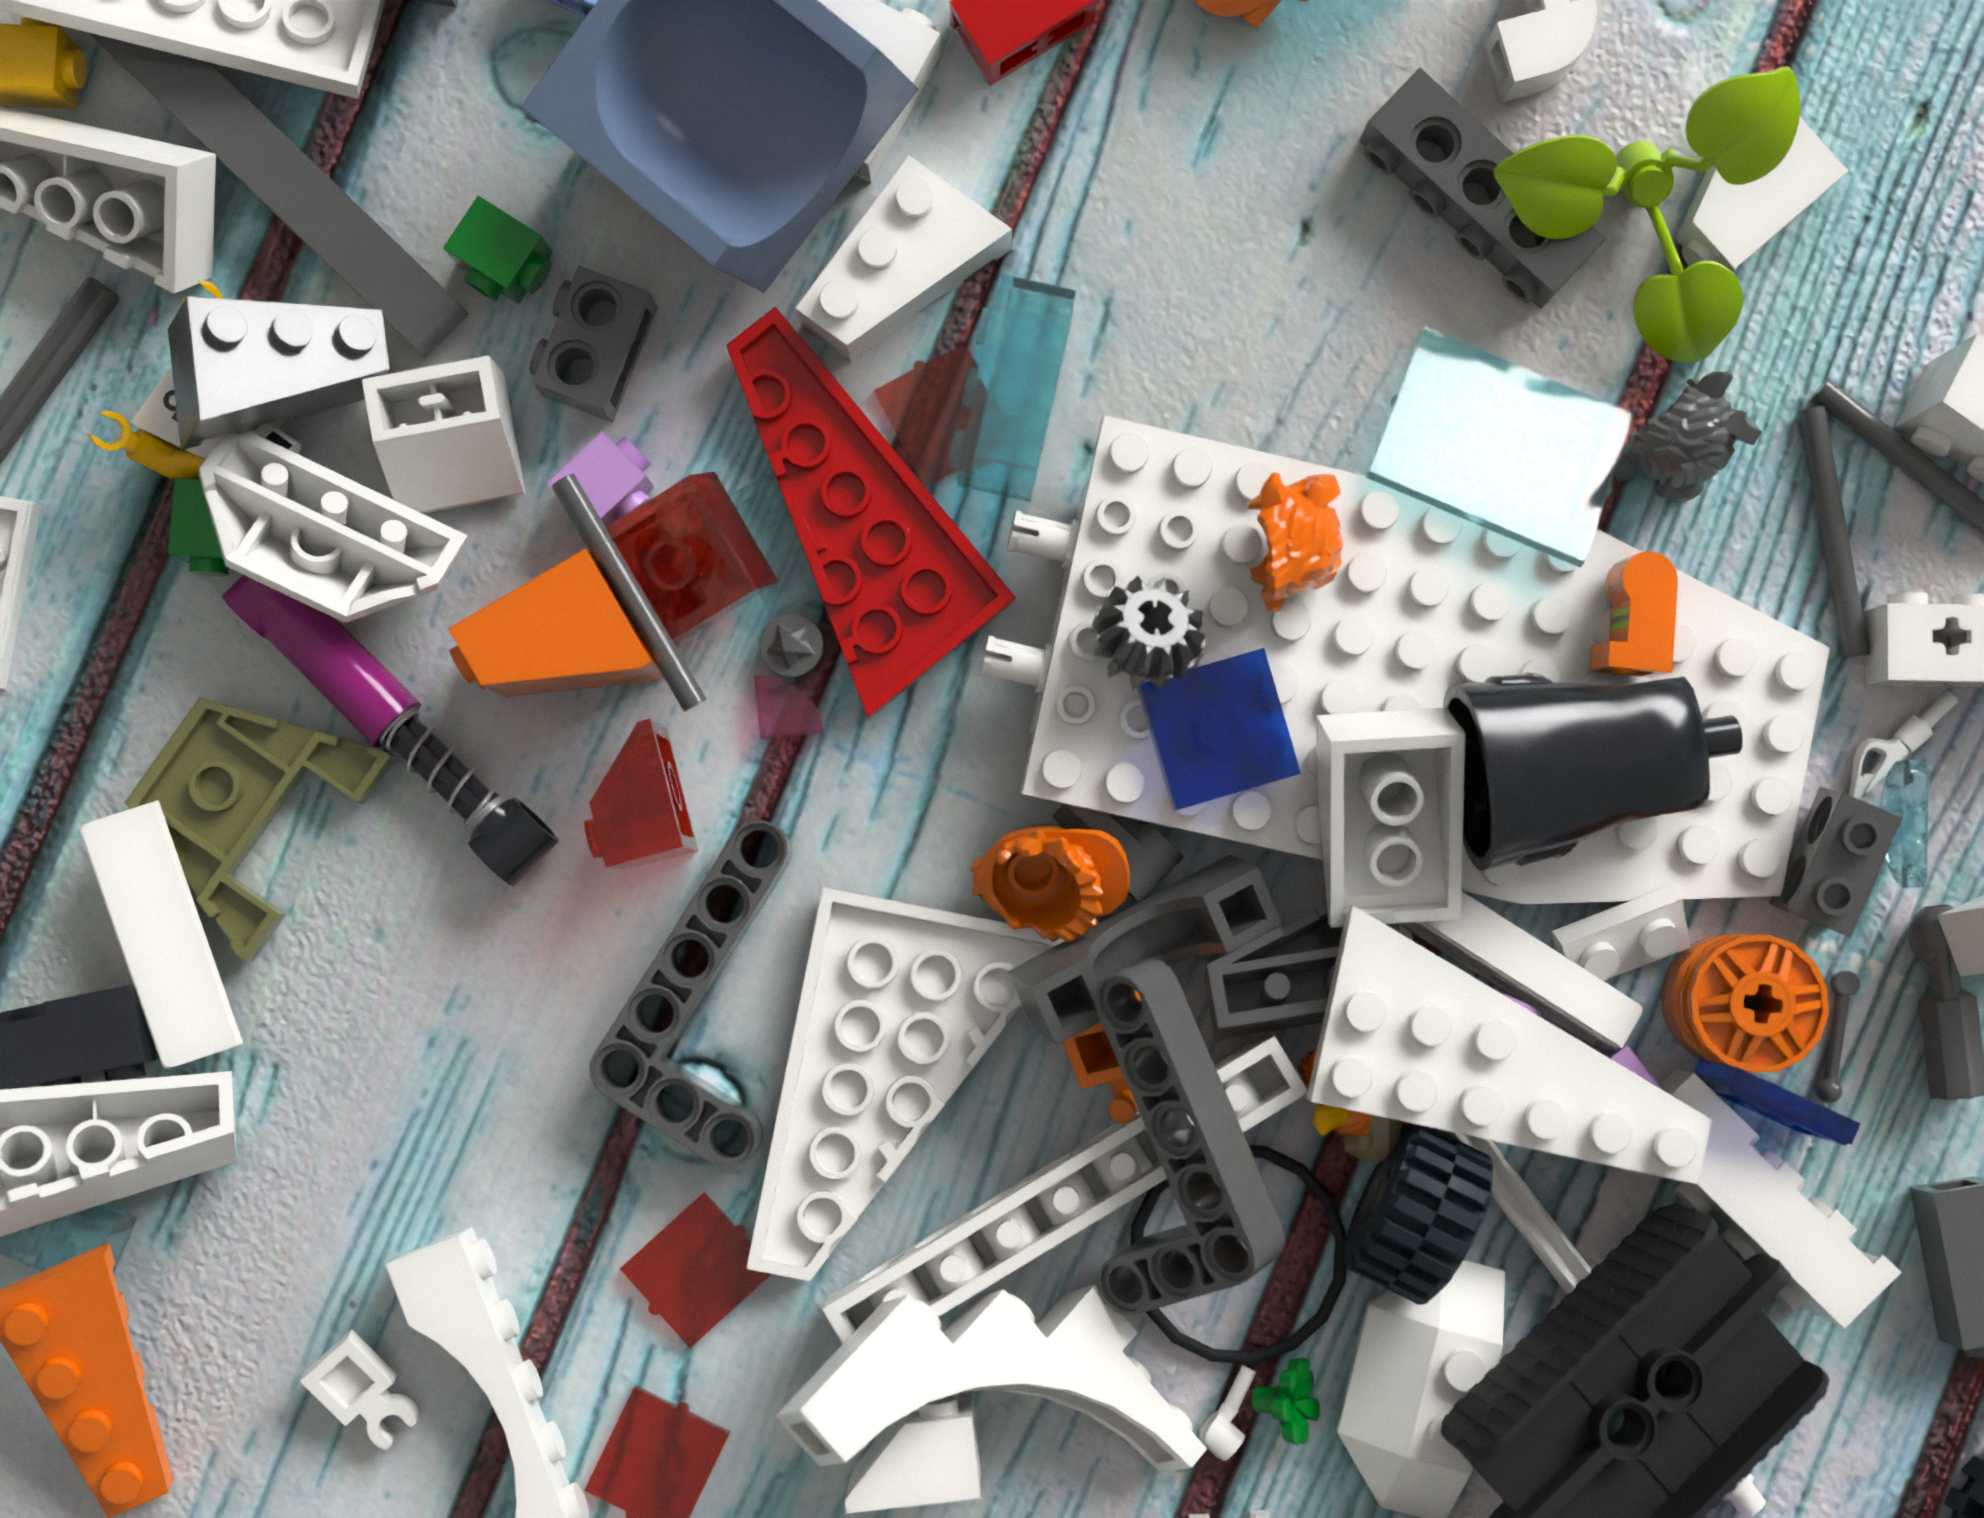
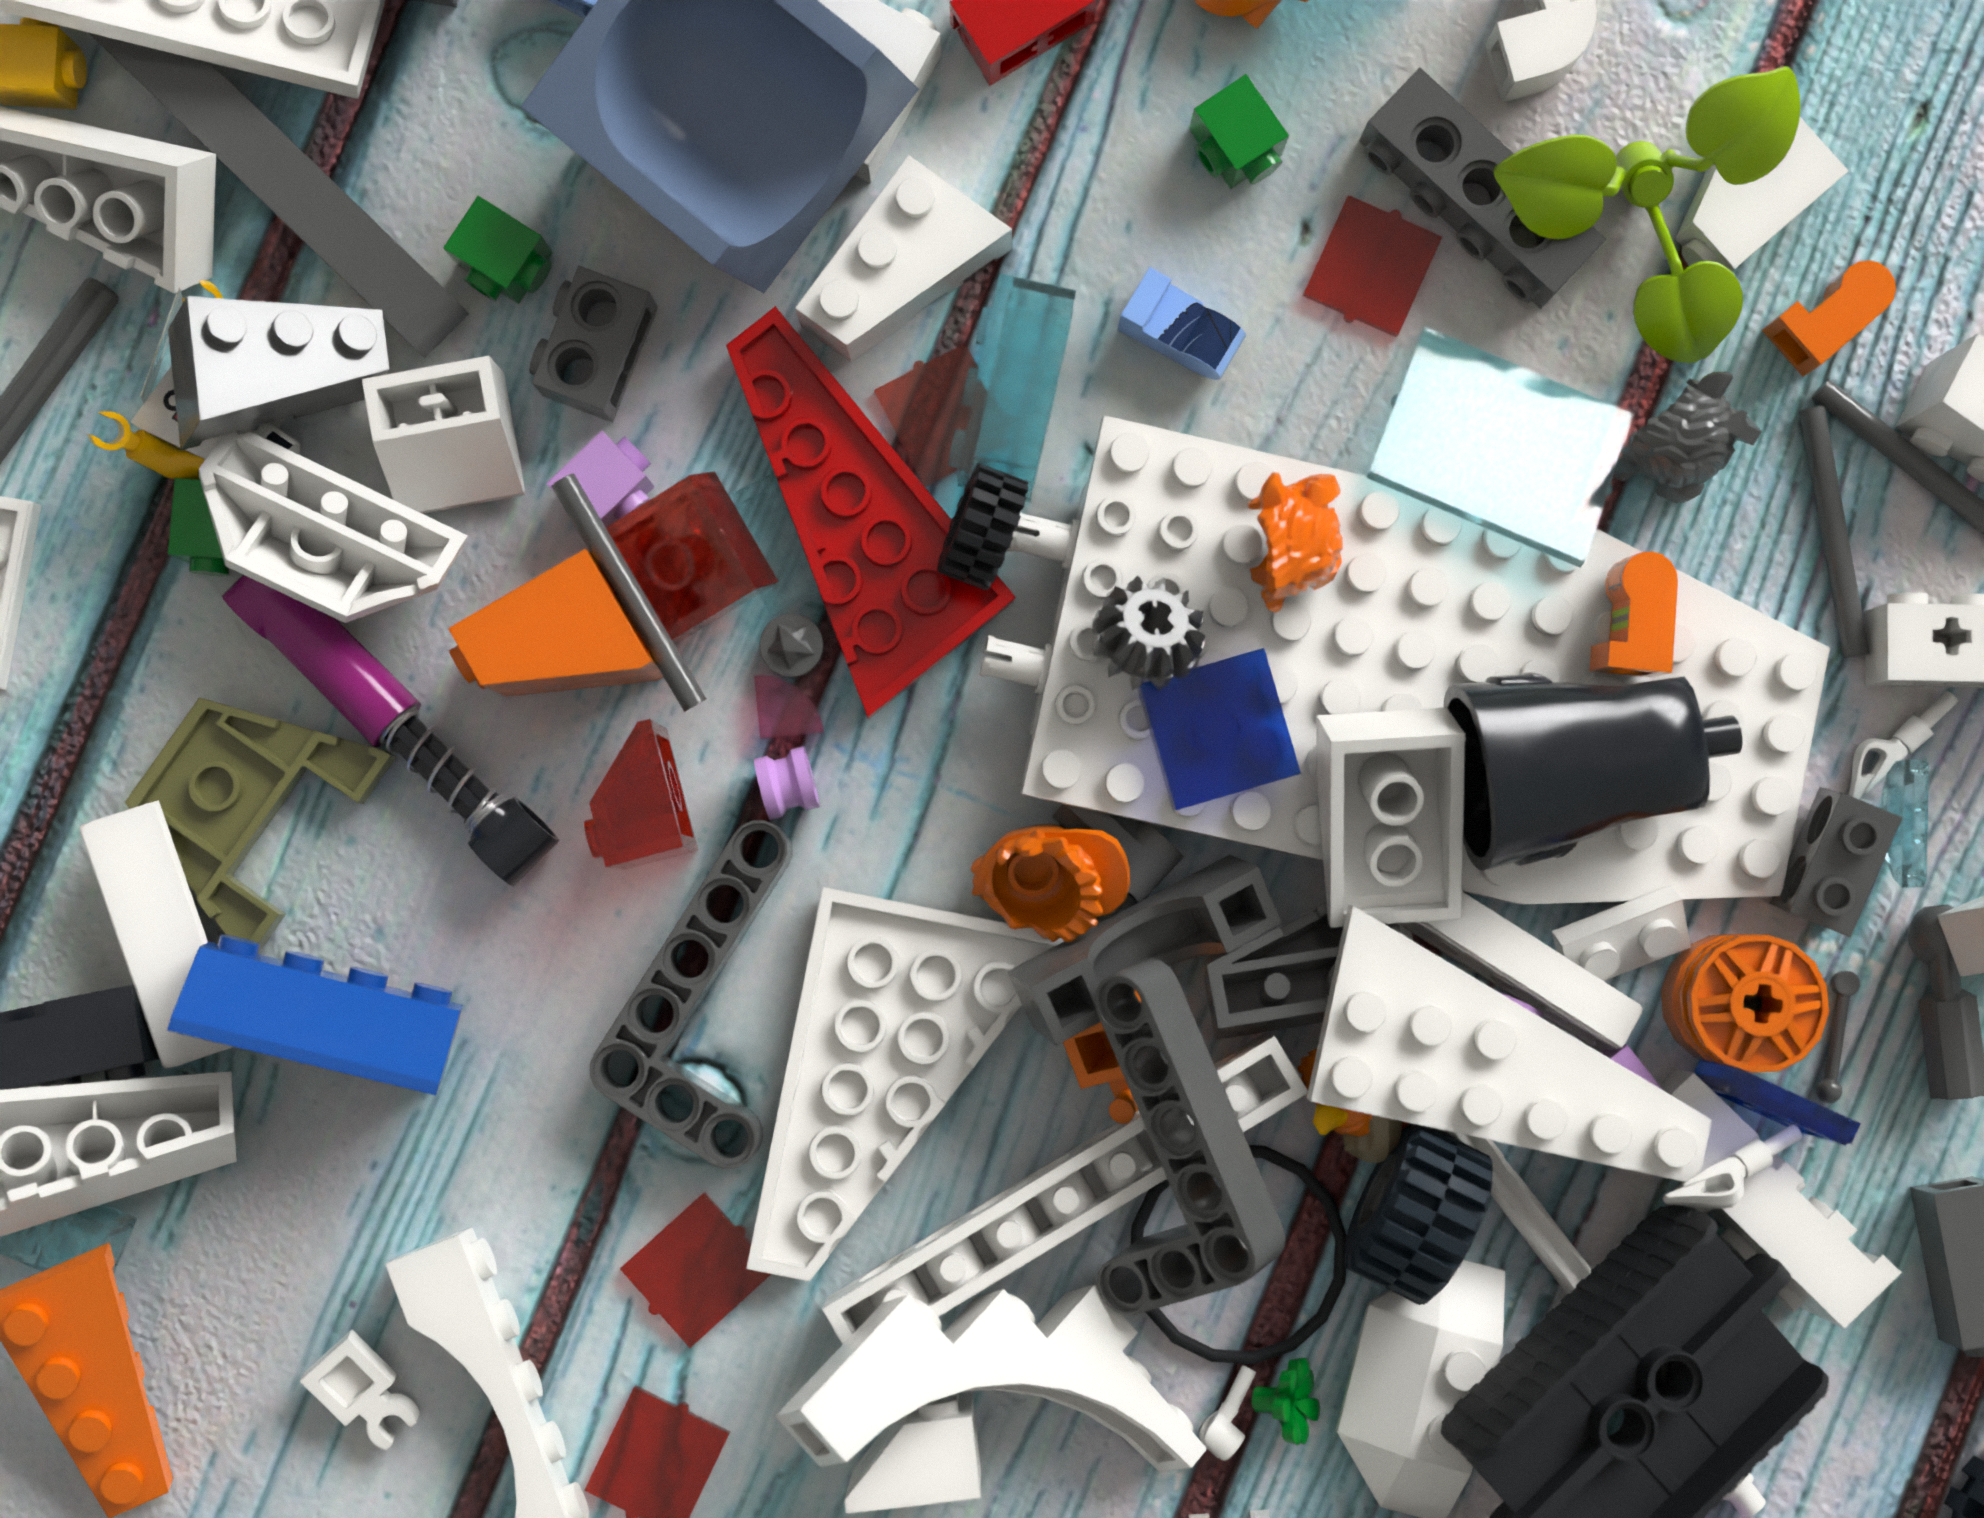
none -> white sticker [140,286,182,404]
none -> blue slope [167,935,463,1095]
none -> lavender wheel [754,746,820,820]
none -> black tyre [937,463,1029,591]
none -> light blue leg [1117,267,1246,380]
none -> green brick [1189,74,1289,189]
none -> clear red piece [1303,195,1442,338]
none -> white hand [1663,1125,1802,1209]
none -> orange leg [1762,260,1896,377]

